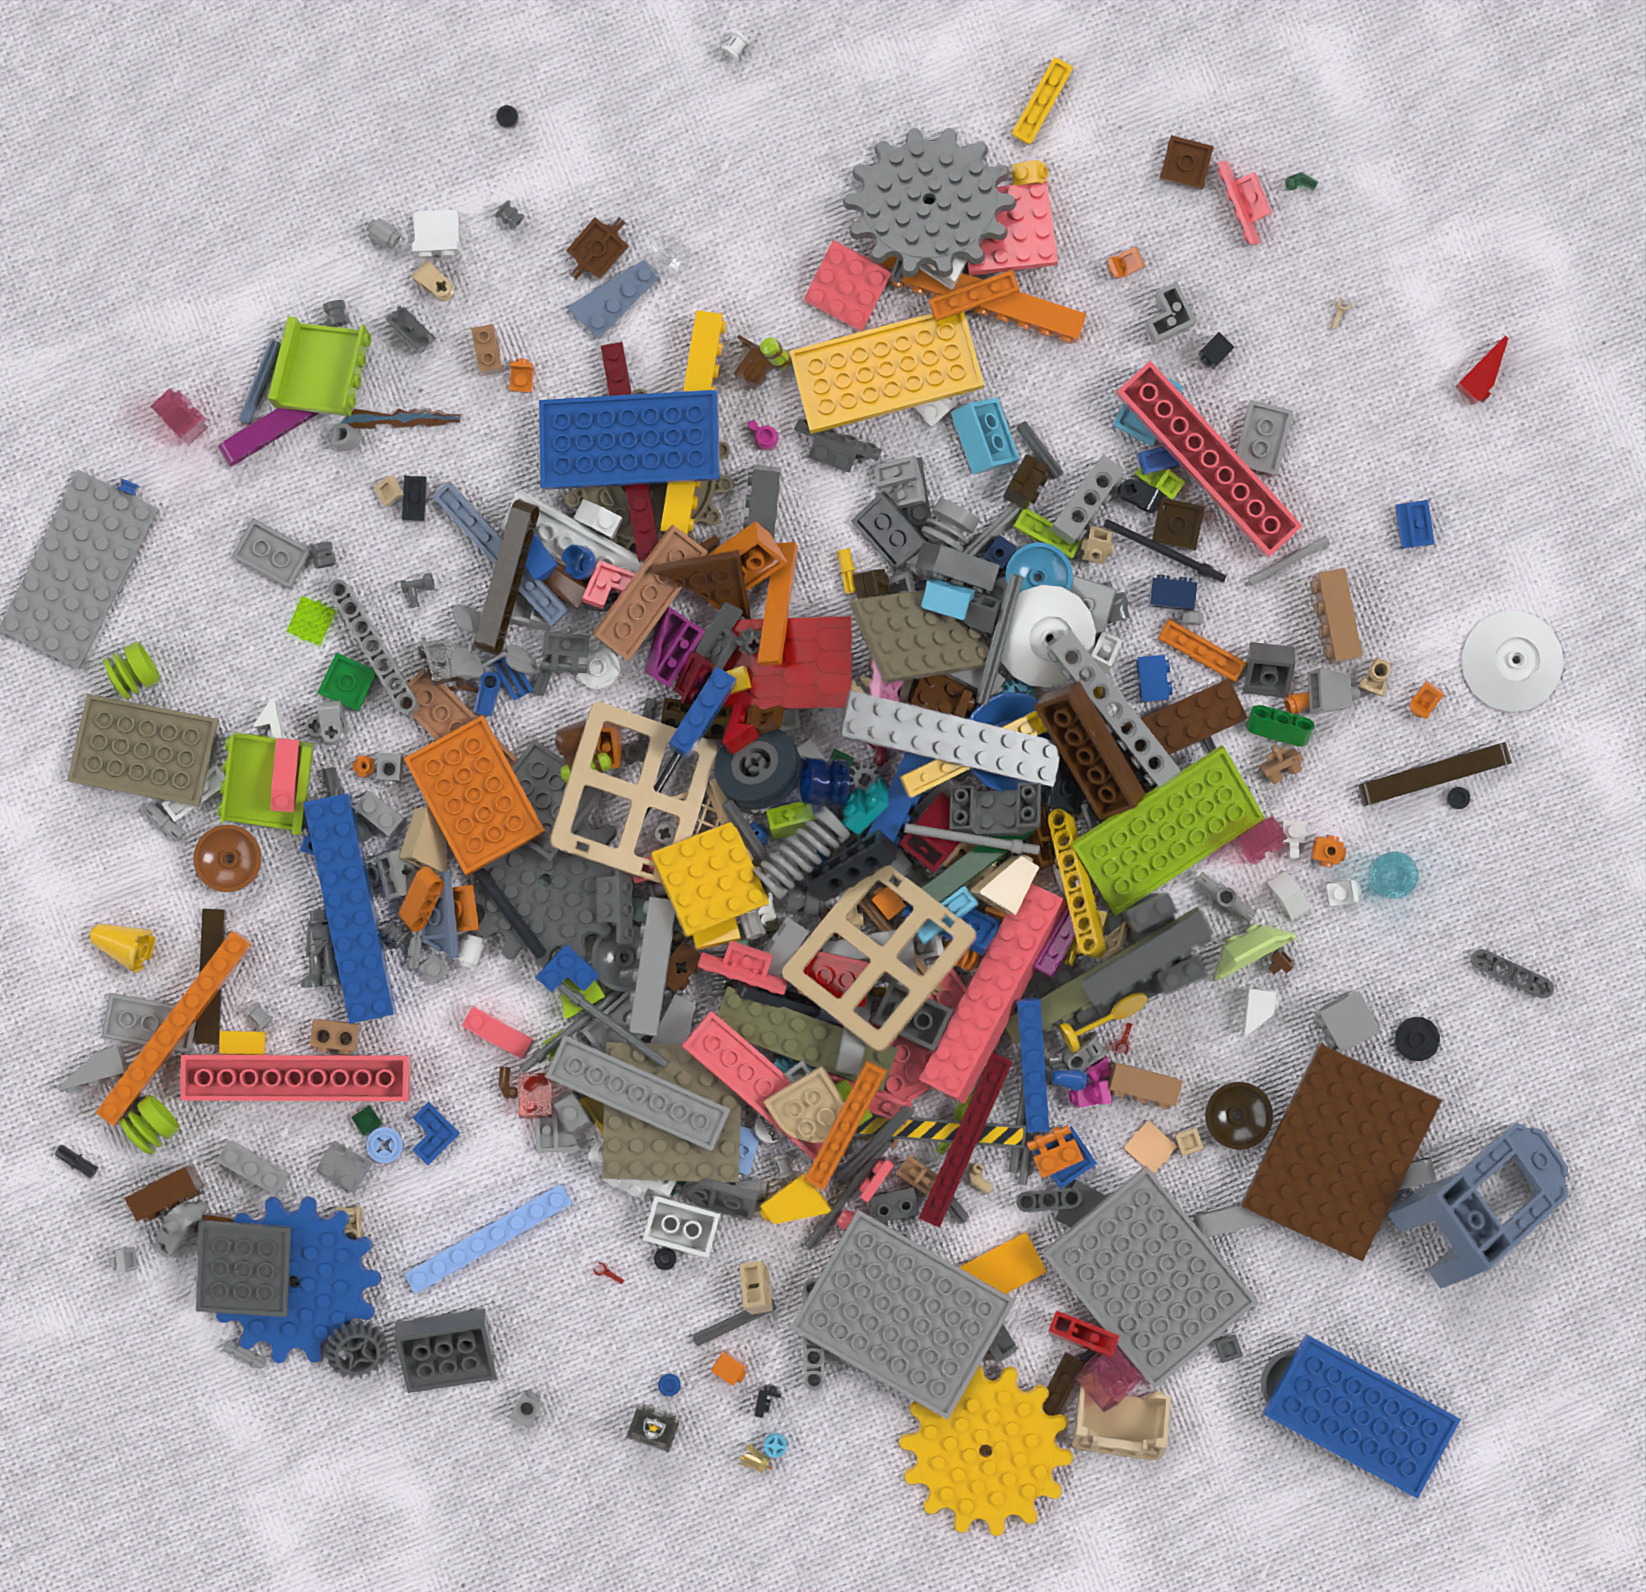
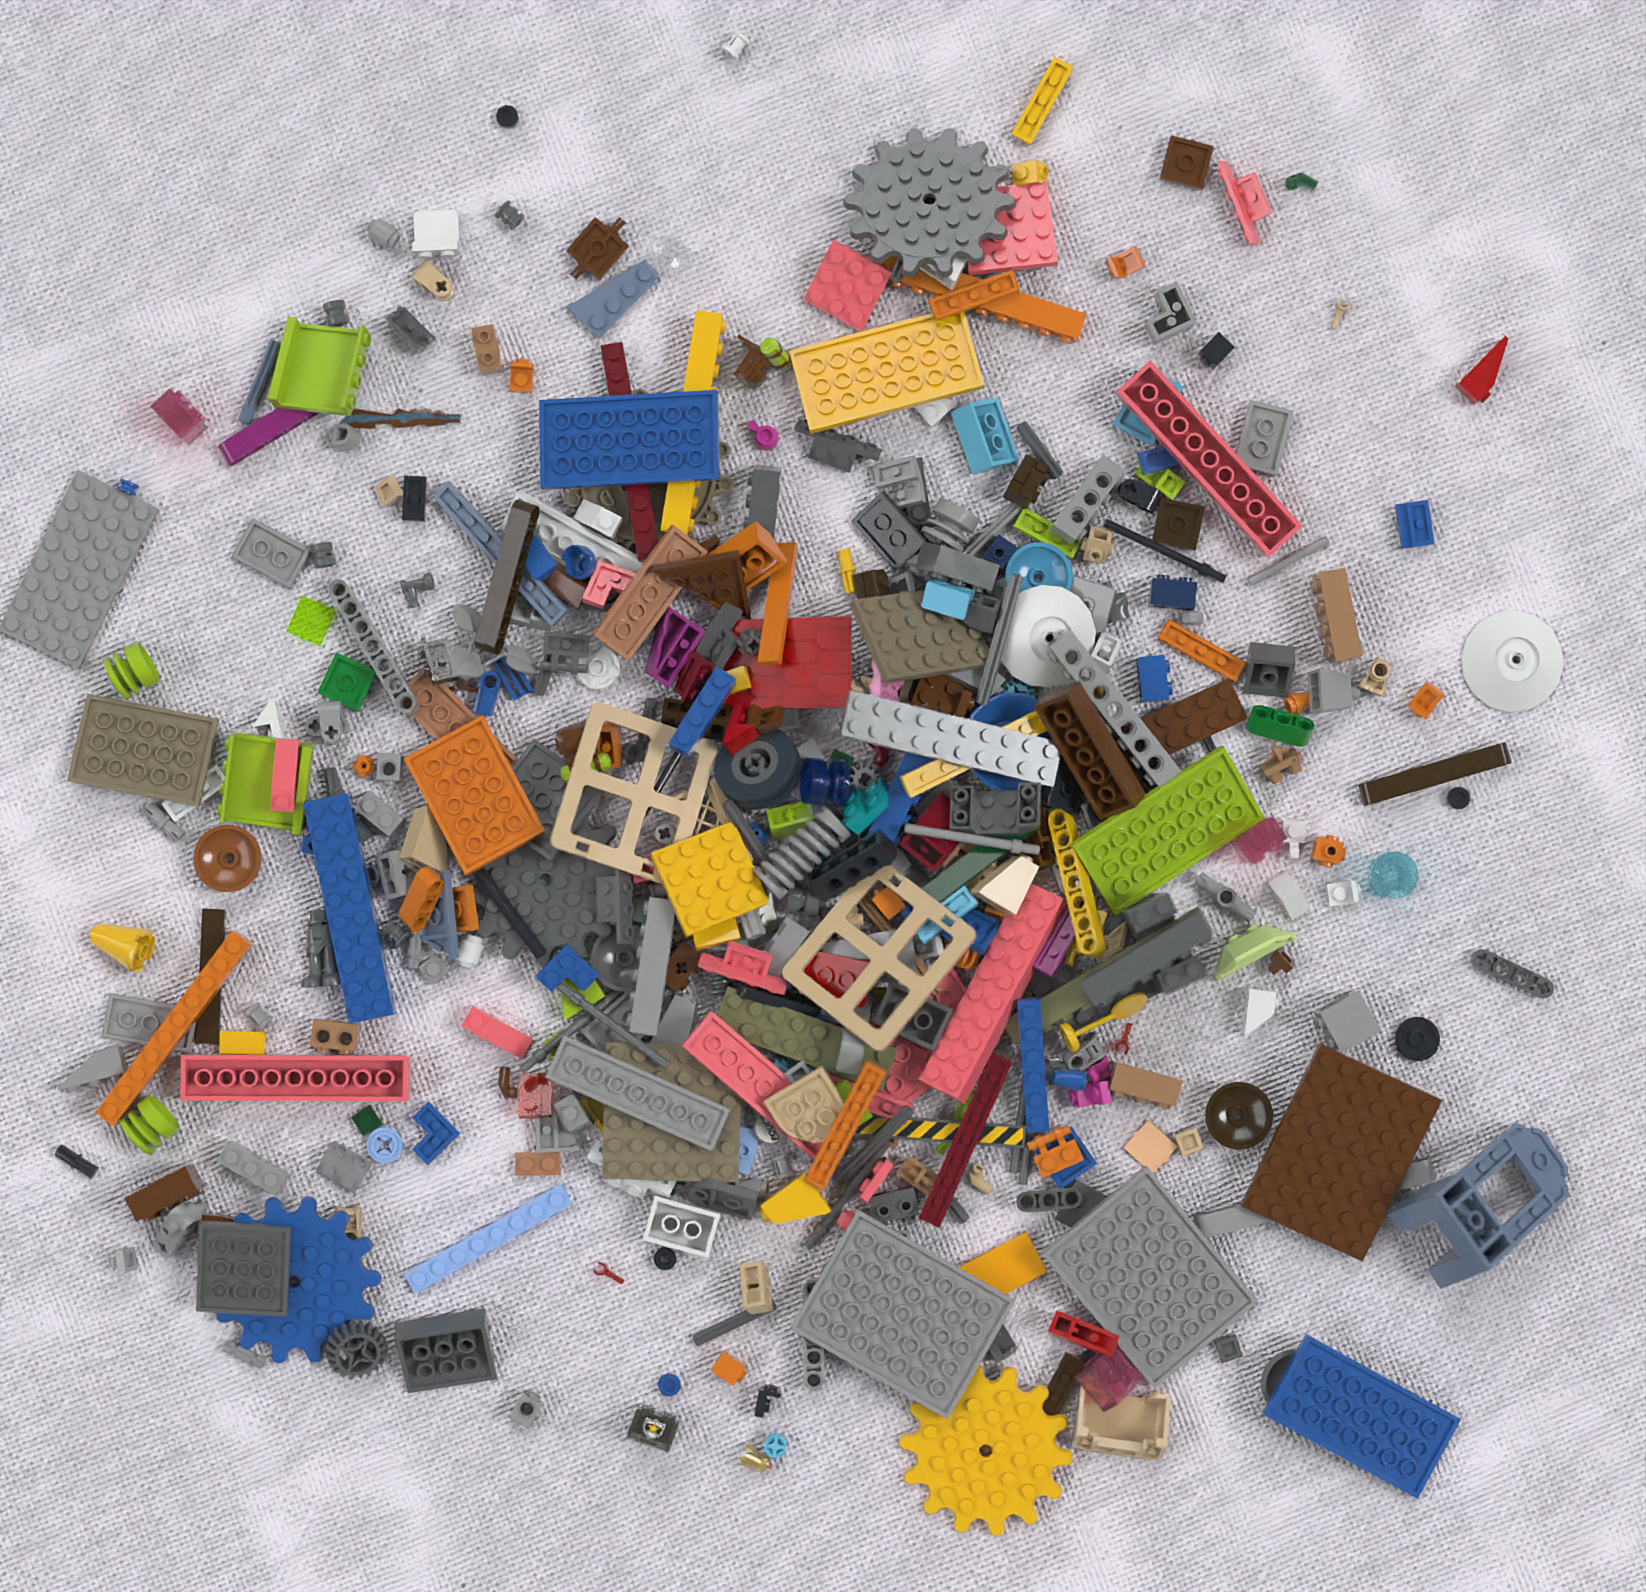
none -> nougat plate [515,1152,561,1176]

